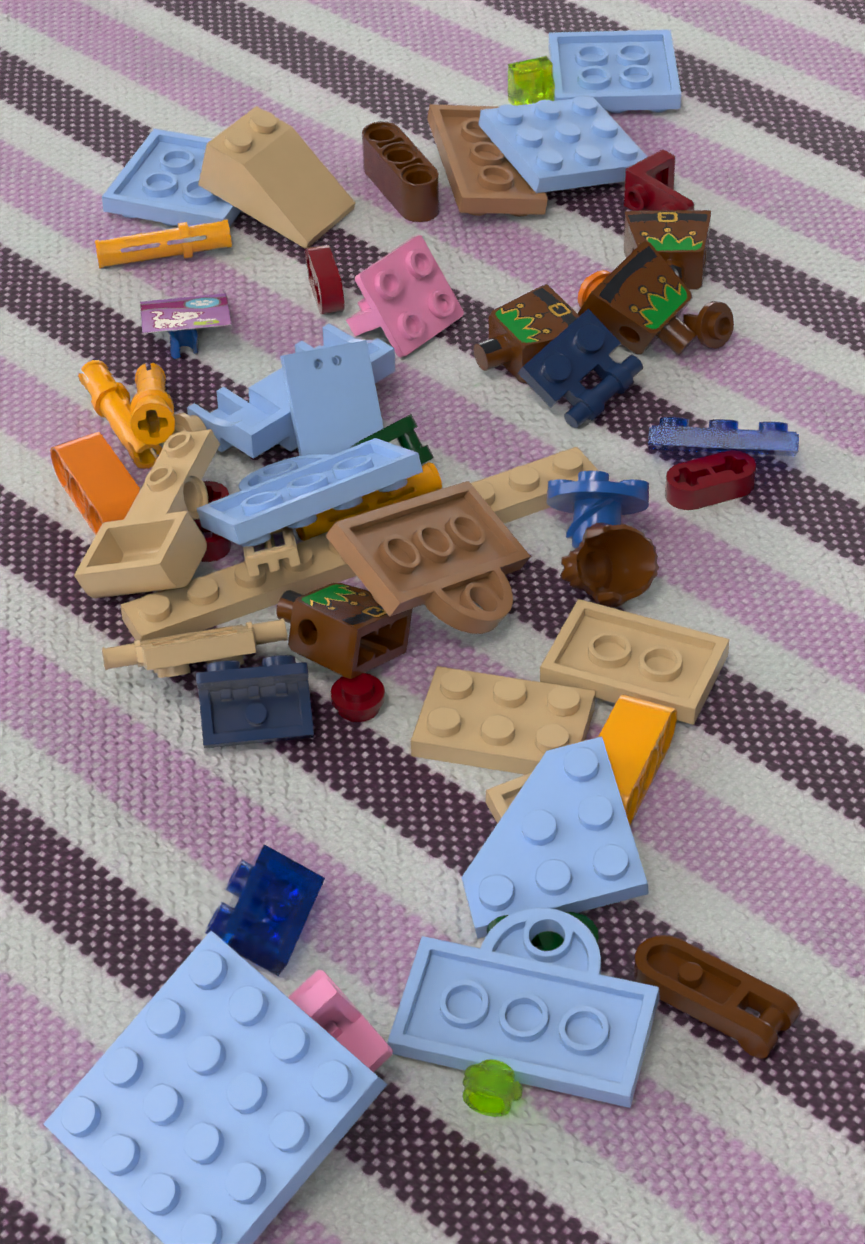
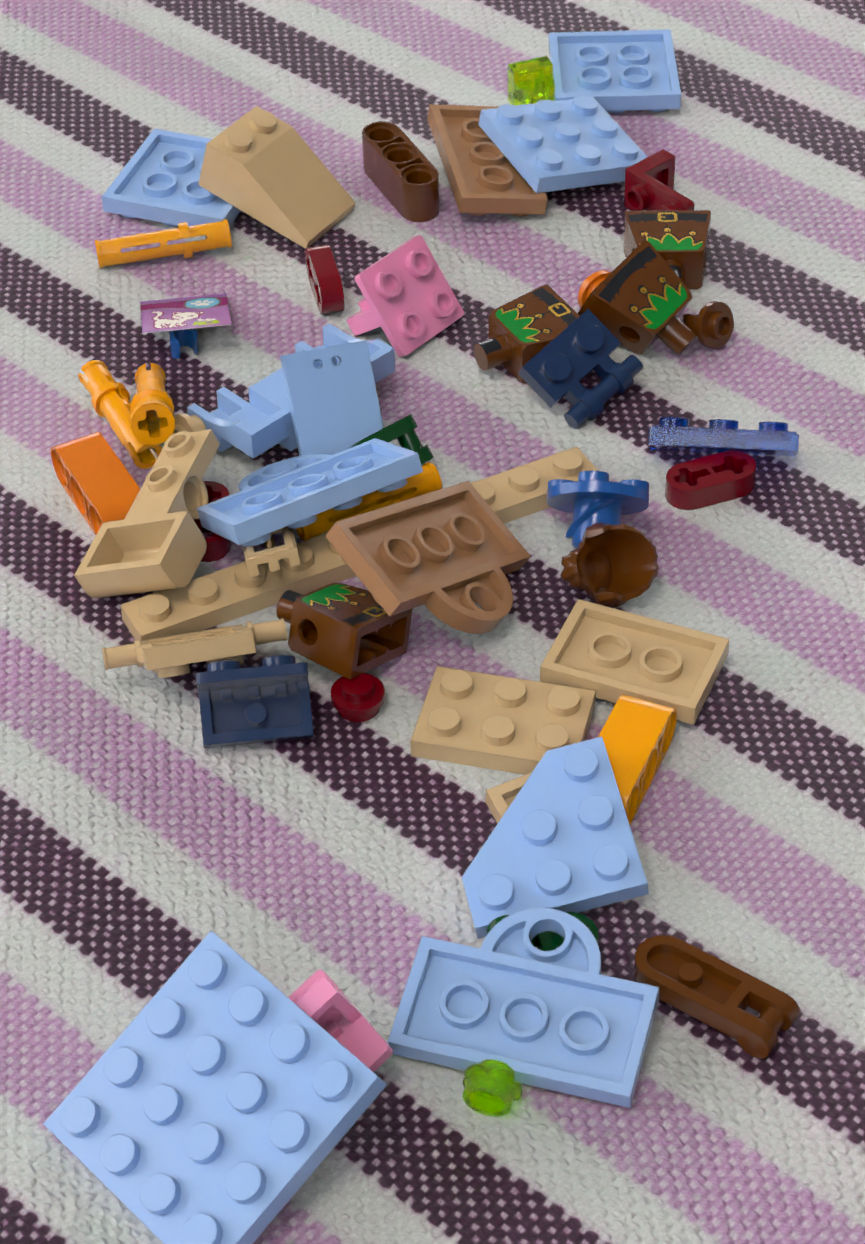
clear blue bracket [204,844,325,976] -> none

